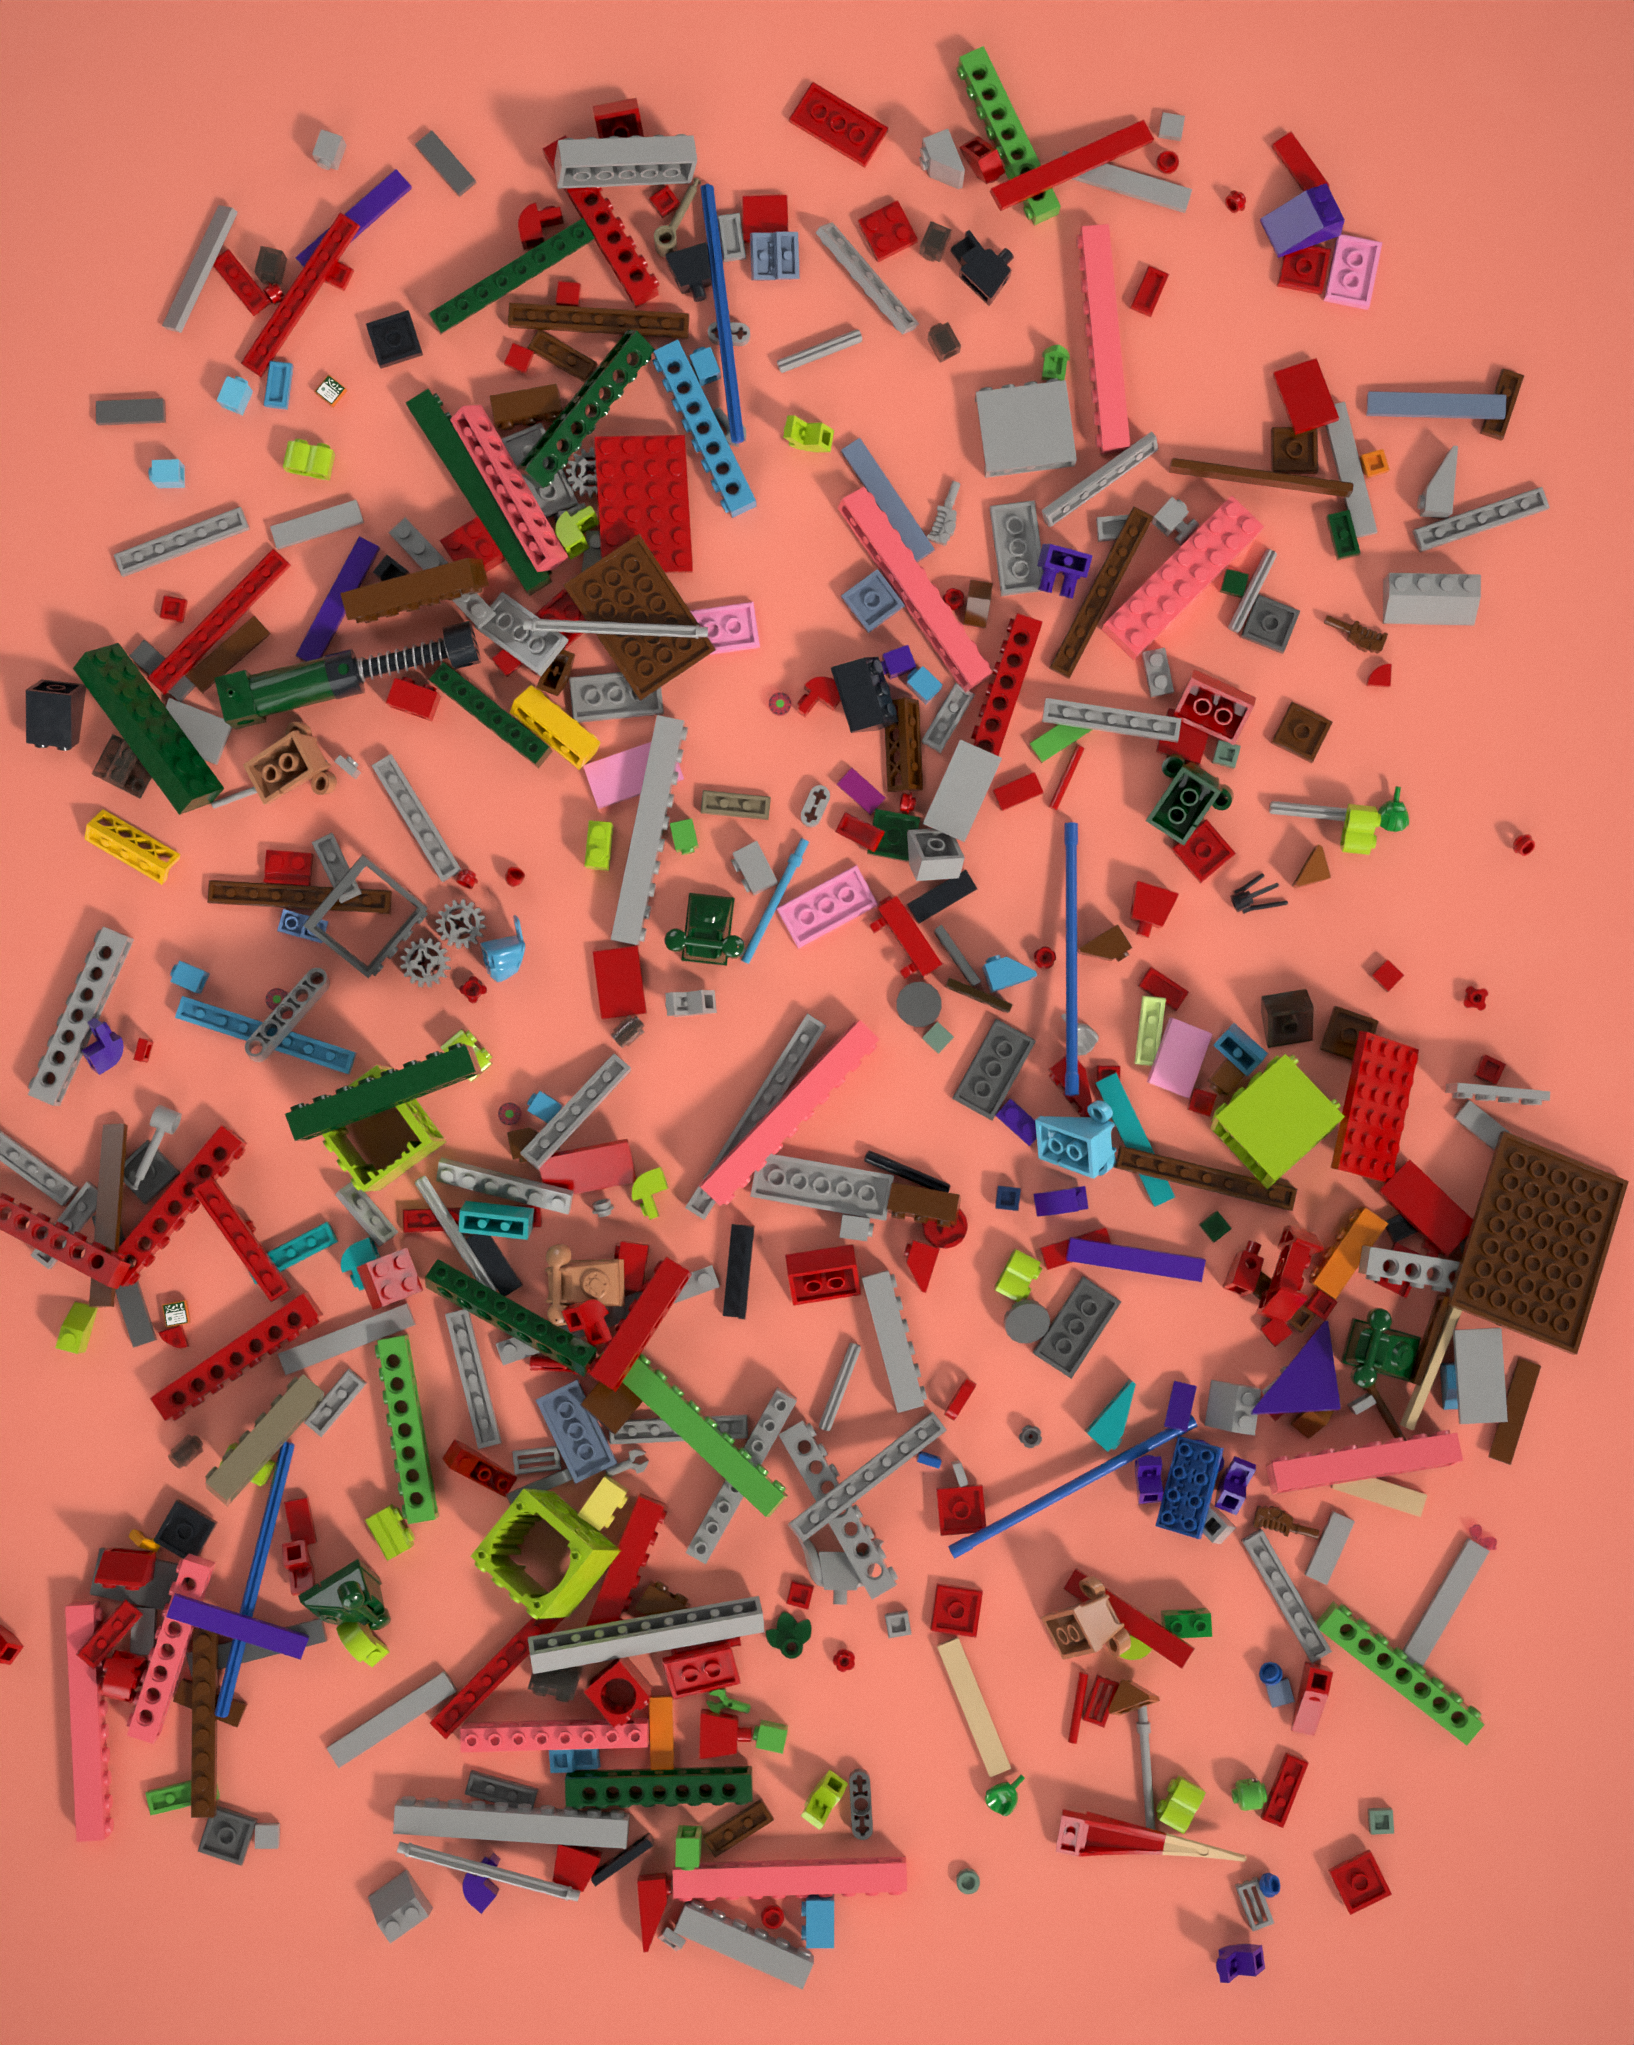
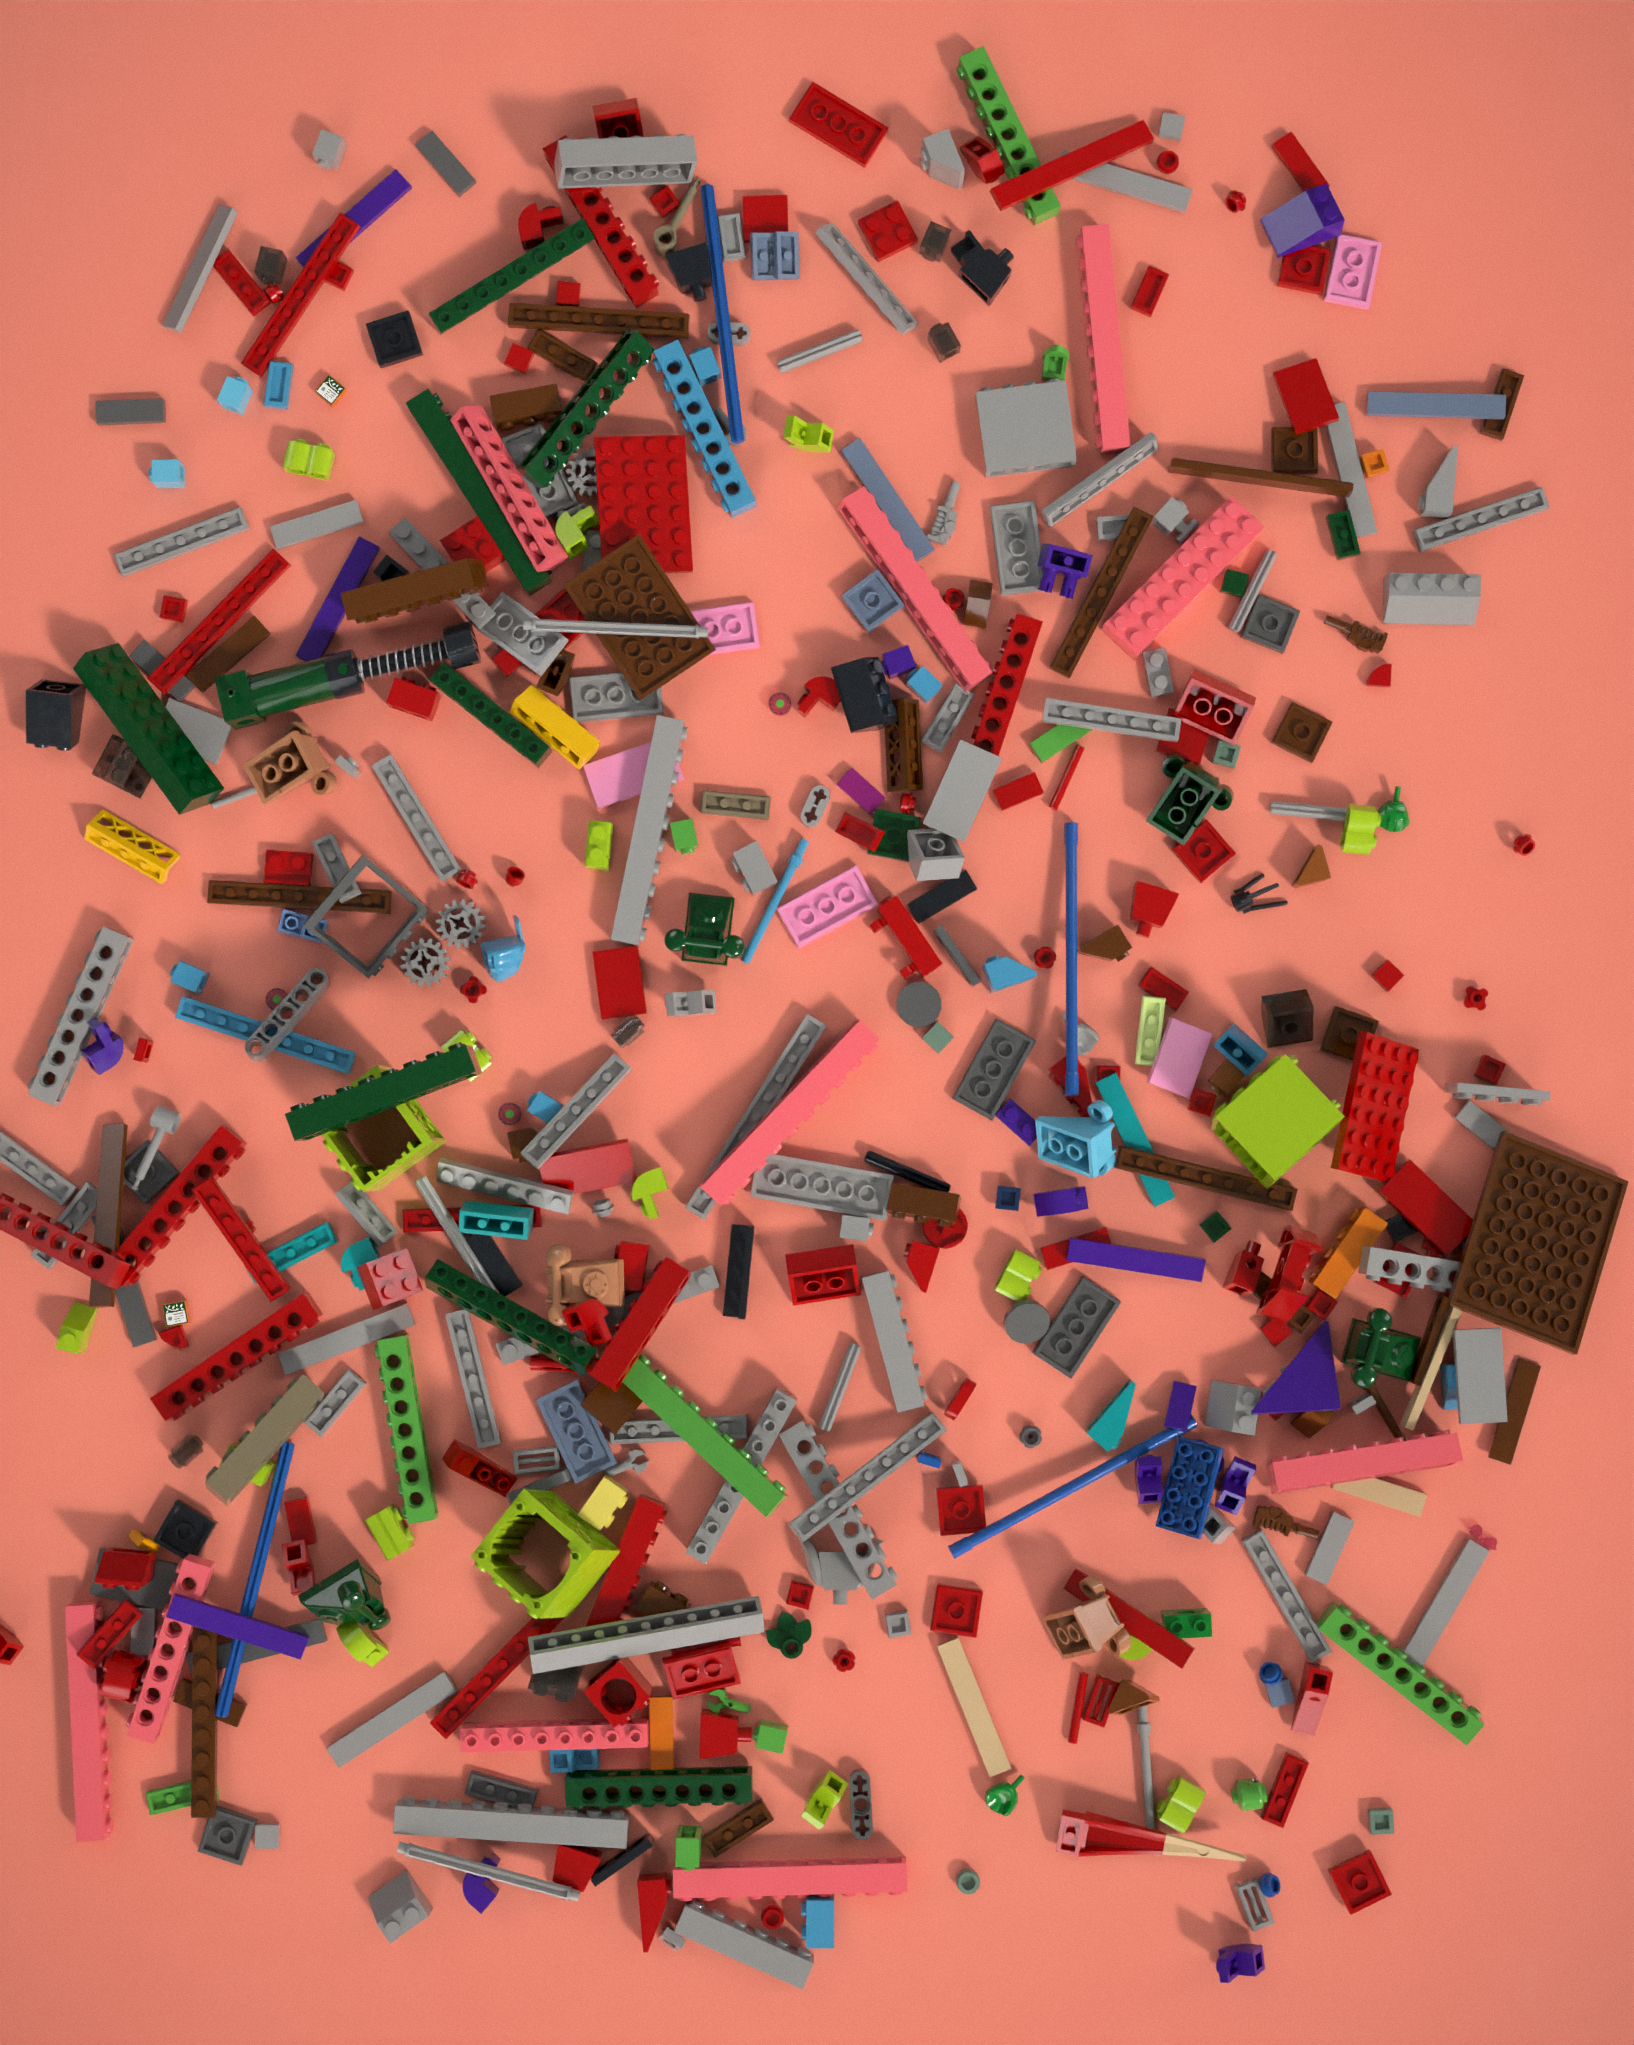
dark brown tile [945,978,1013,1013] -> none

